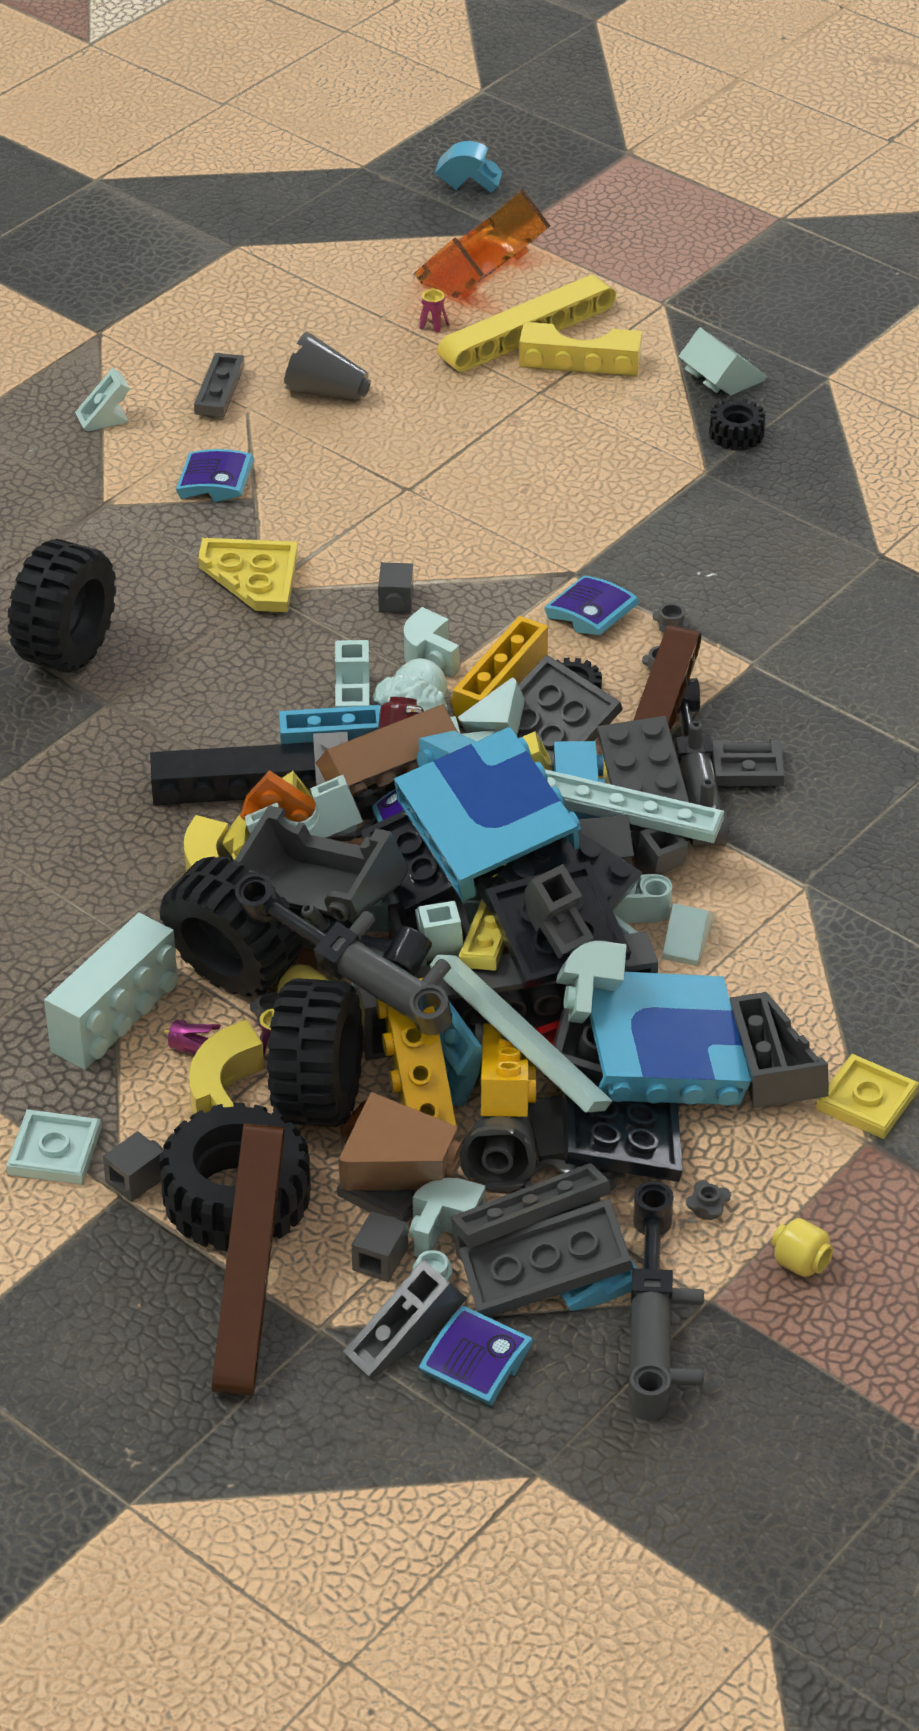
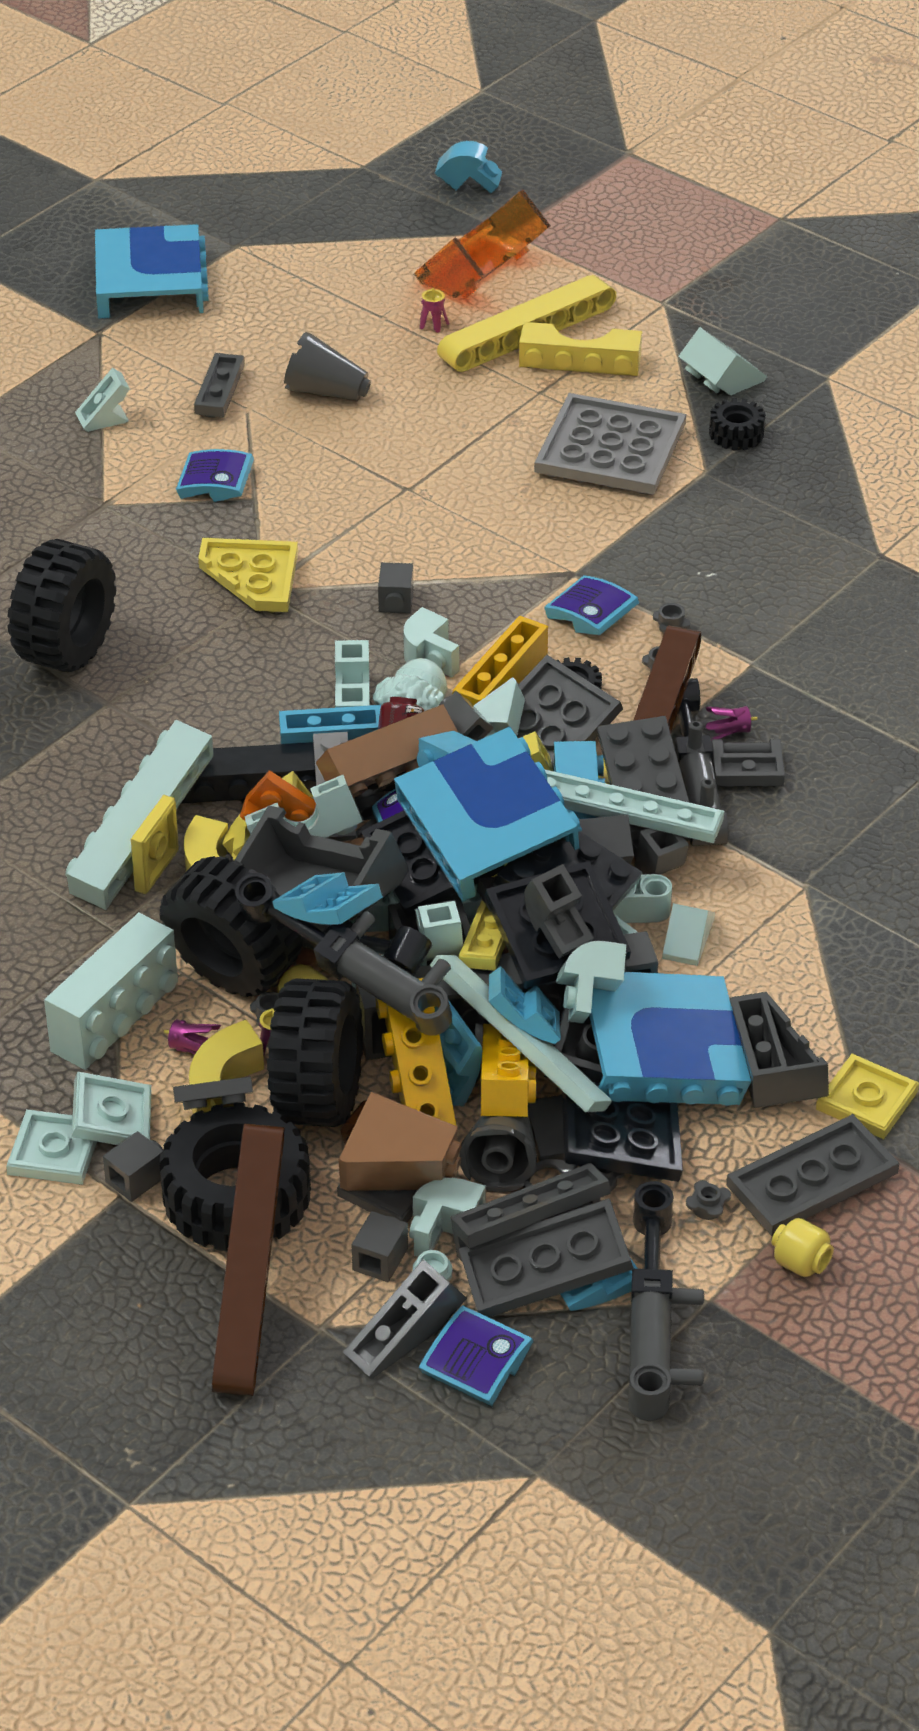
none -> light aqua brick [65,720,214,910]
none -> light aqua tile [71,1071,152,1145]
none -> medium azure panel [95,224,209,318]
none -> light yellow tile [131,795,179,894]
none -> dark grey plate [173,1076,253,1110]
none -> medium azure slope [272,872,383,925]
none -> dark grey brick [439,691,493,741]
none -> medium azure slope [489,966,561,1044]
none -> light grey plate [534,393,686,495]
none -> flat silver piece [705,706,758,741]
none -> dark grey plate [726,1114,899,1236]

